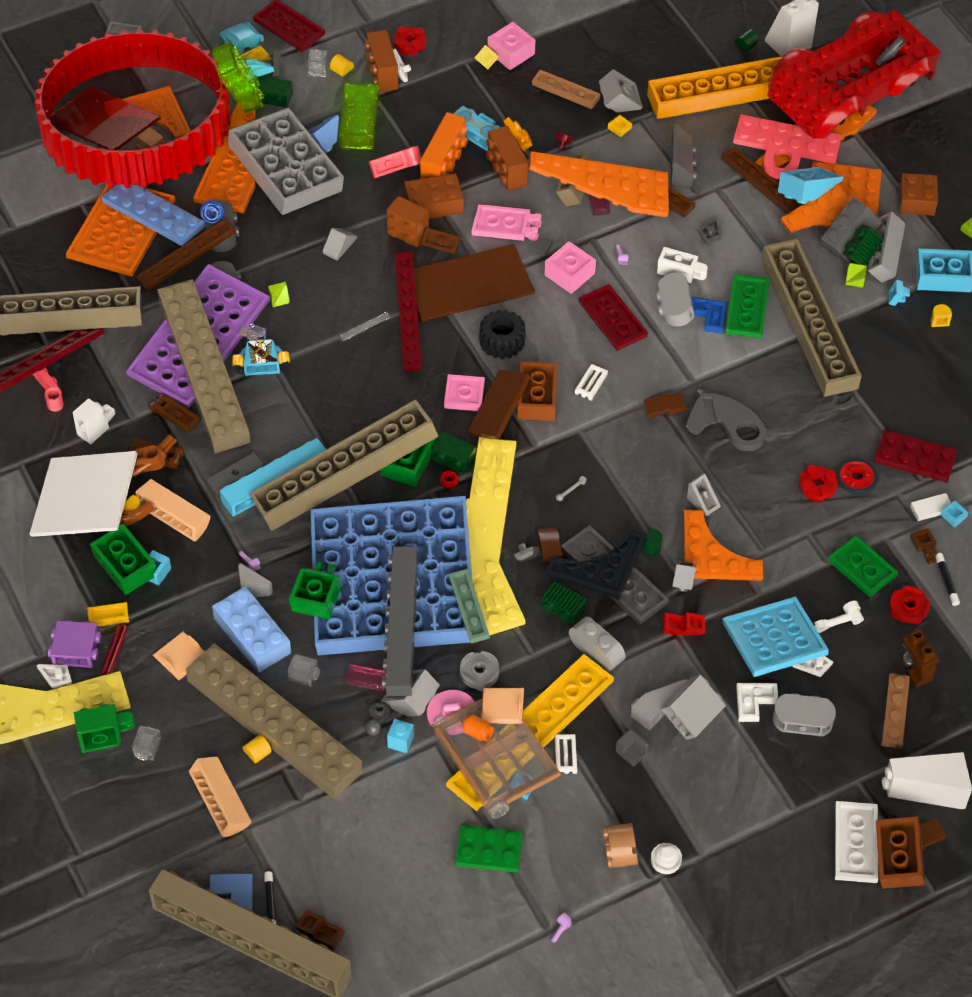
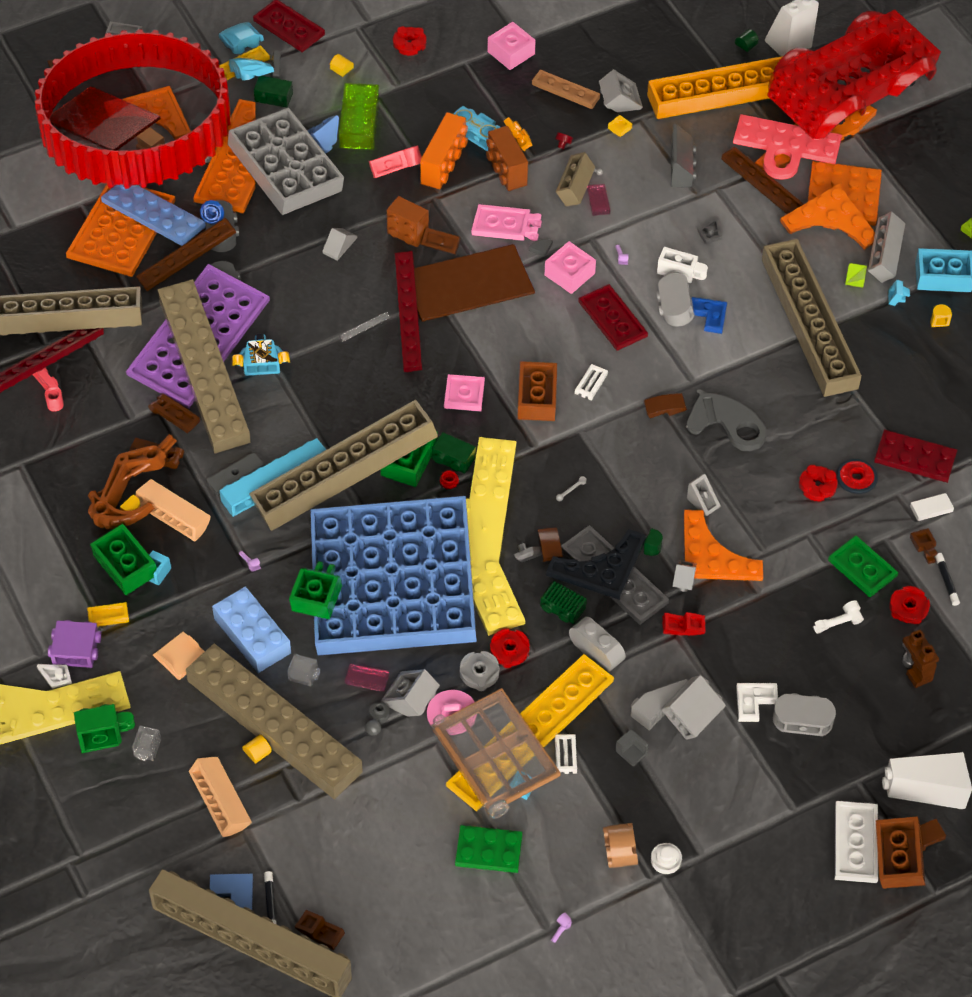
white piece [30,451,138,537] -> none
white hinge [73,398,115,444] -> none
dark red axle [101,624,128,676] -> none
clear neon green brick [212,42,264,114] -> none
light grey slope [238,563,273,598] -> none
clear plate [240,324,266,340] -> none
lime slope [268,282,290,307] -> none
clear brick [308,49,328,77] -> none
dark orange brick [364,30,398,93] -> none
dark grey brick [382,547,418,696] -> none
medium azure brick [387,719,414,753] -> none
white piece [393,49,411,82] -> none
dark orange brick [405,173,464,219] -> none
sand green plate [449,569,490,644] -> none
orange brick [462,714,494,741] -> none
reddish brown tile [467,369,531,440] -> none
light yellow plate [475,45,499,69] -> none
black tyre [479,310,525,359] -> none
light nougat piece [482,688,524,723] -> none
orange wing [529,151,669,217] -> none
reddish brown plate [668,187,695,218] -> none
medium azure plate [723,597,828,677] -> none
green plate [725,274,770,339] -> none
medium azure slope [778,167,843,204] -> none
white piece [792,656,833,677] -> none
dark grey slope [821,197,882,264] -> none
dark green brick [842,225,884,266] -> none
dark grey pin [875,36,906,67] -> none
medium nougat plate [881,673,910,749] -> none
dark orange brick [899,173,938,216] -> none
medium azure tile [940,501,969,527] -> none
none -> red plate [490,629,530,668]

